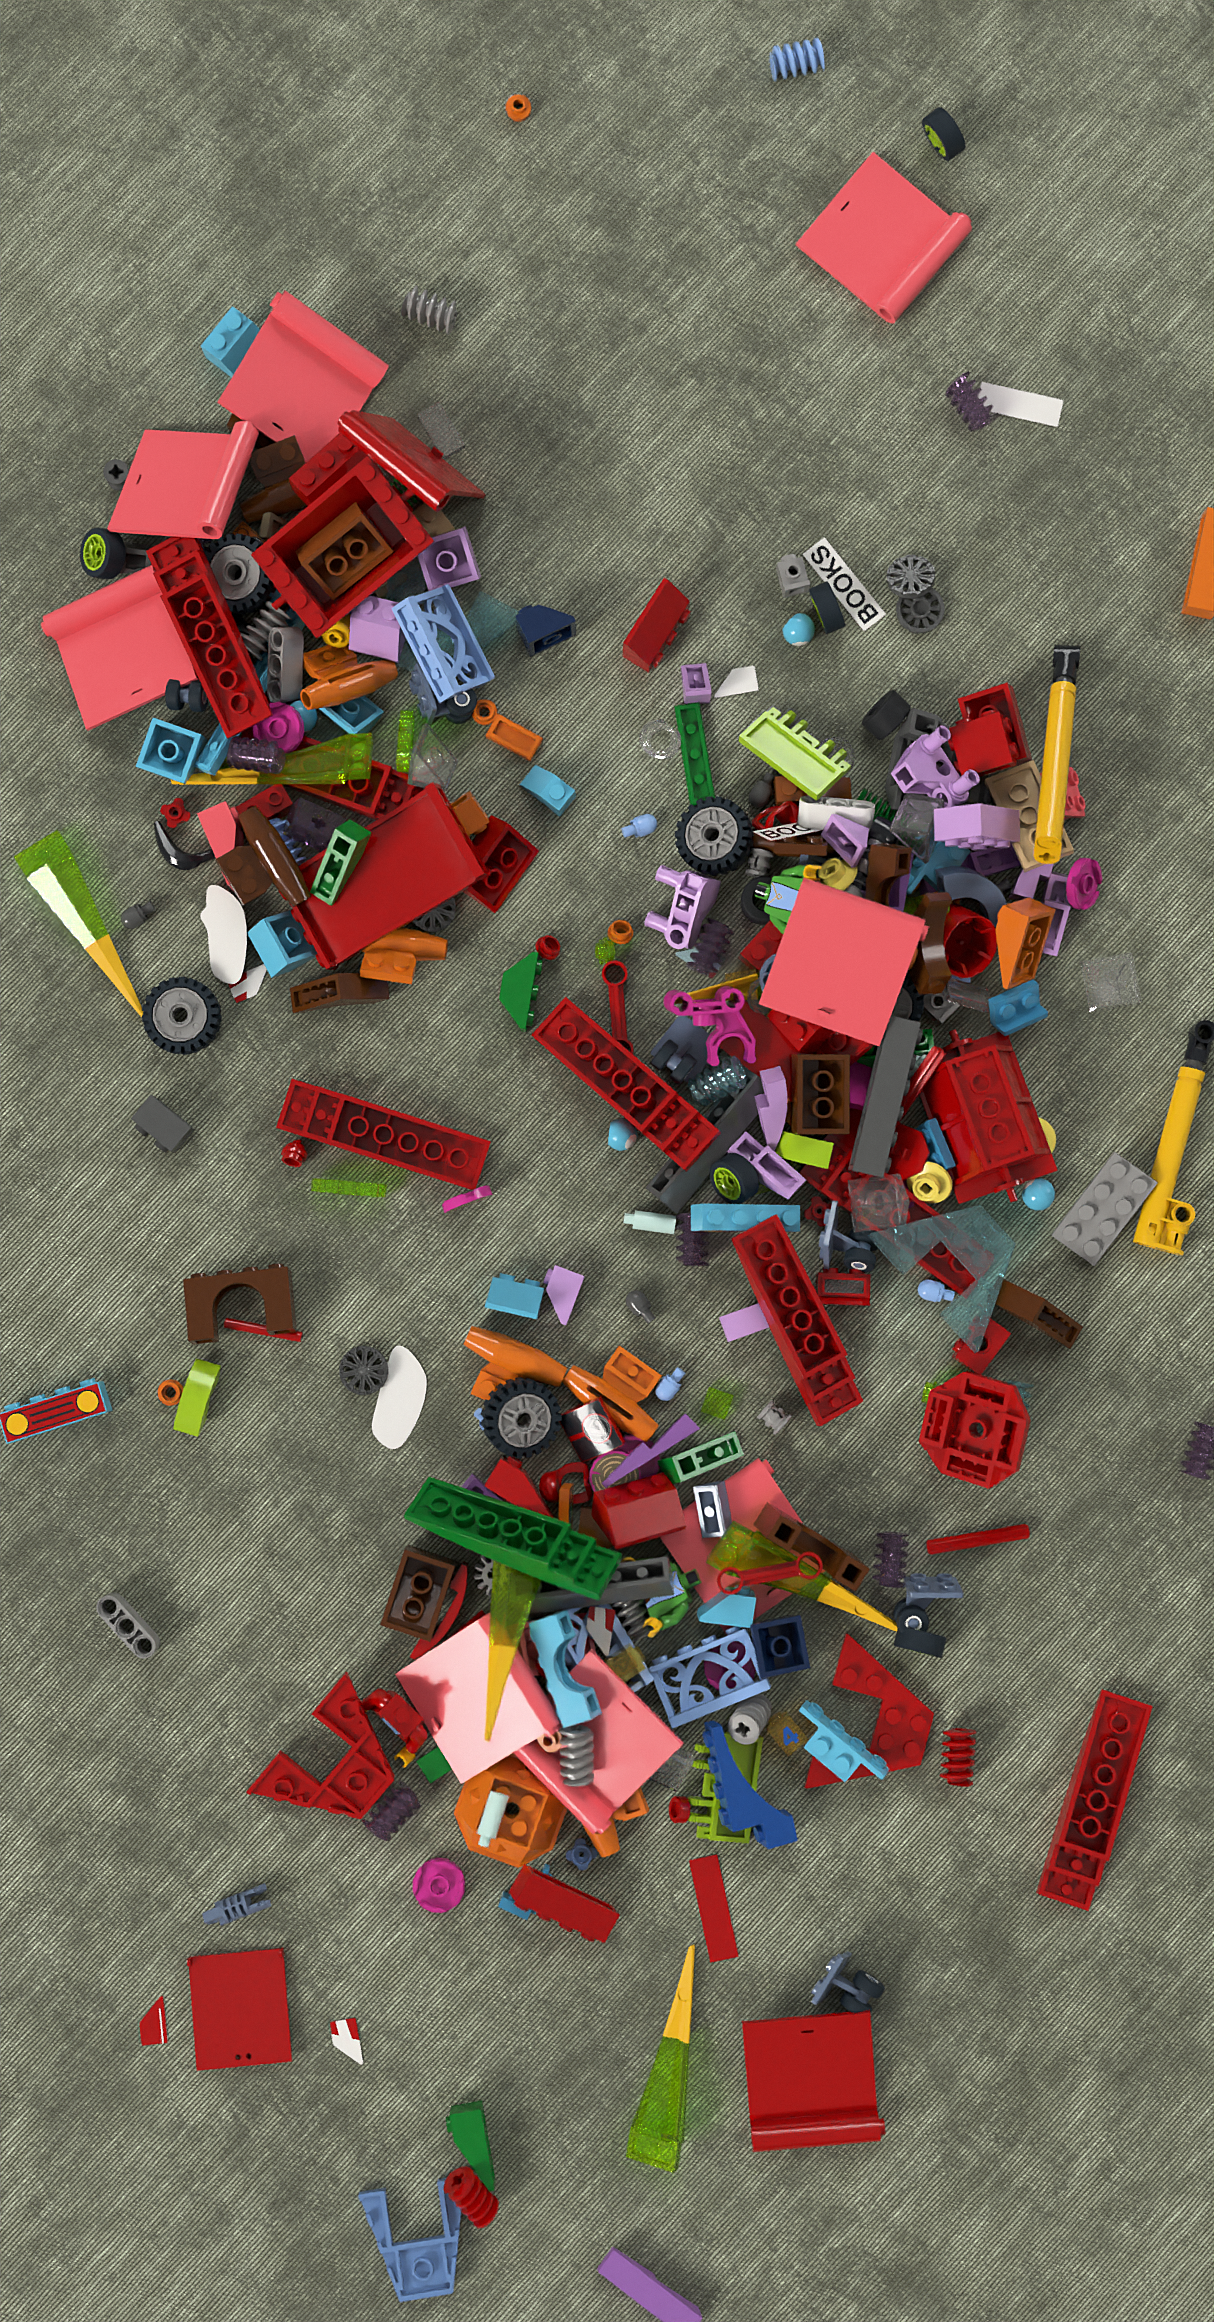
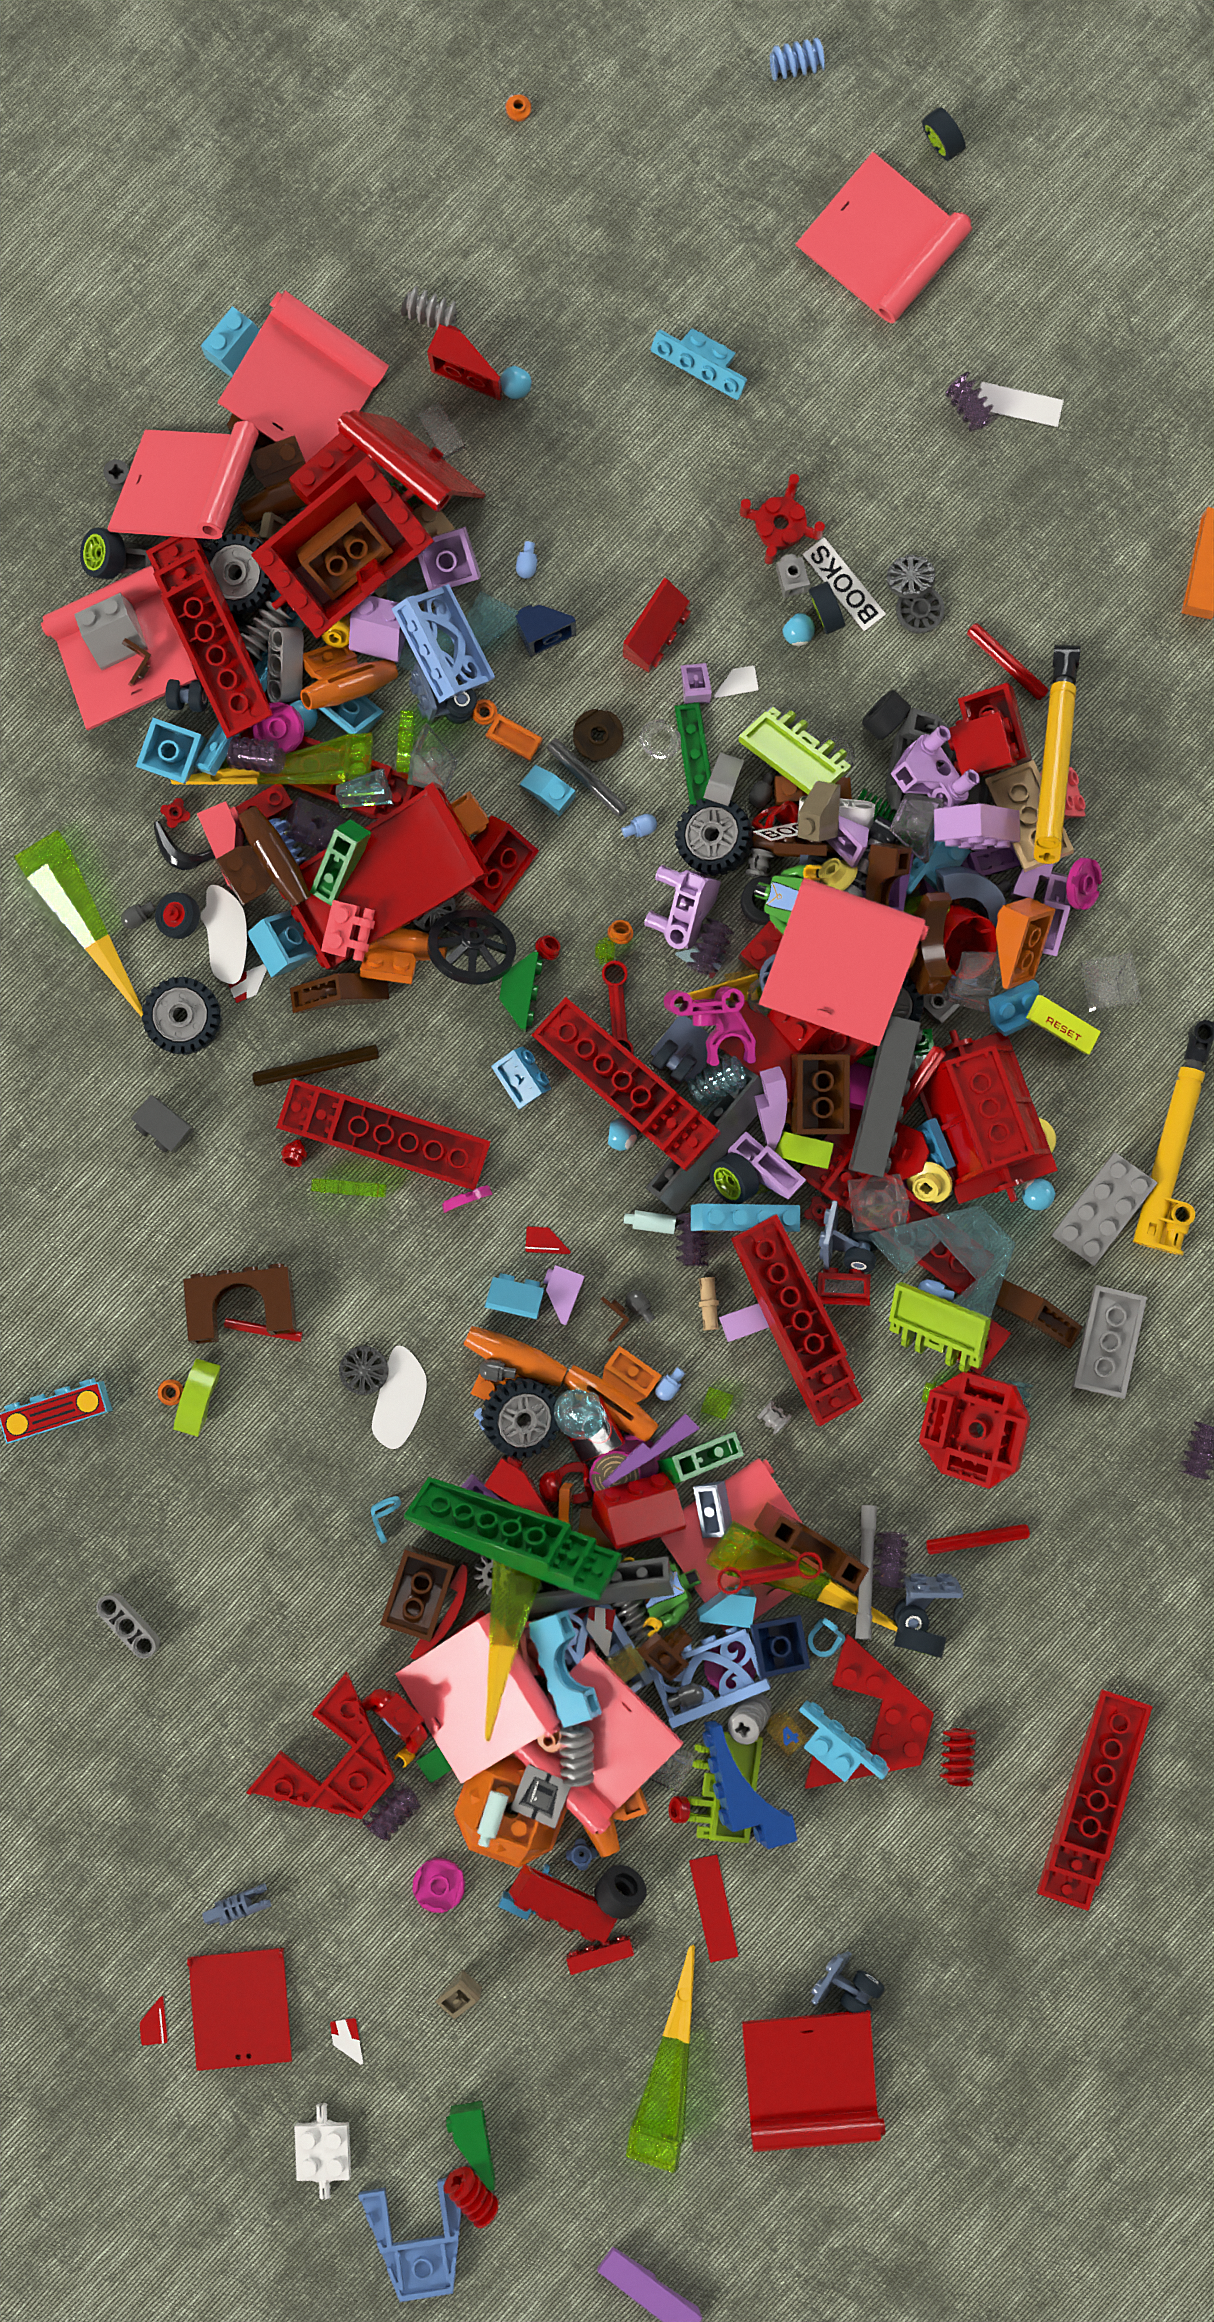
none -> light grey slope [74,593,148,670]
none -> reddish brown bracket [122,638,151,686]
none -> black wheel [155,892,200,939]
none -> dark brown axle [252,1045,379,1086]
none -> white plate [295,2103,351,2199]
none -> coral plate [321,900,375,962]
none -> clear light blue wing [336,769,392,808]
none -> red tile [355,558,386,595]
none -> medium azure piece [371,1496,401,1544]
none -> red slope [427,324,503,401]
none -> black wheel [427,910,516,985]
none -> dark tan slope [435,1969,482,2019]
none -> dark grey cylinder [479,1359,517,1382]
none -> bracket [491,1046,551,1109]
none -> medium azure piece [500,366,532,399]
none -> sticker [511,1765,571,1828]
none -> light blue cylinder [516,541,538,579]
none -> red sticker [525,1226,571,1254]
none -> dark grey axle [547,738,627,817]
none -> clear light blue dish [554,1389,603,1440]
none -> red piece [566,1935,634,1975]
none -> dark brown plate [573,709,624,762]
none -> black tyre [594,1865,647,1919]
none -> reddish brown bracket [600,1297,630,1342]
none -> reddish brown hinge [637,1626,692,1682]
none -> medium azure bracket [651,328,747,400]
none -> dark grey cylinder [666,1683,704,1709]
none -> tan pin [698,1277,720,1331]
none -> light grey beam [704,752,744,806]
none -> red plate [739,474,825,565]
none -> dark tan slope [798,781,841,842]
none -> medium azure piece [808,1618,845,1657]
none -> light grey piece [855,1505,877,1640]
none -> lime hinge [889,1282,991,1373]
none -> clear piece [953,952,1000,995]
none -> red axle [967,623,1049,701]
none -> neon yellow tile [1026,995,1101,1055]
none -> light grey plate [1072,1285,1147,1399]

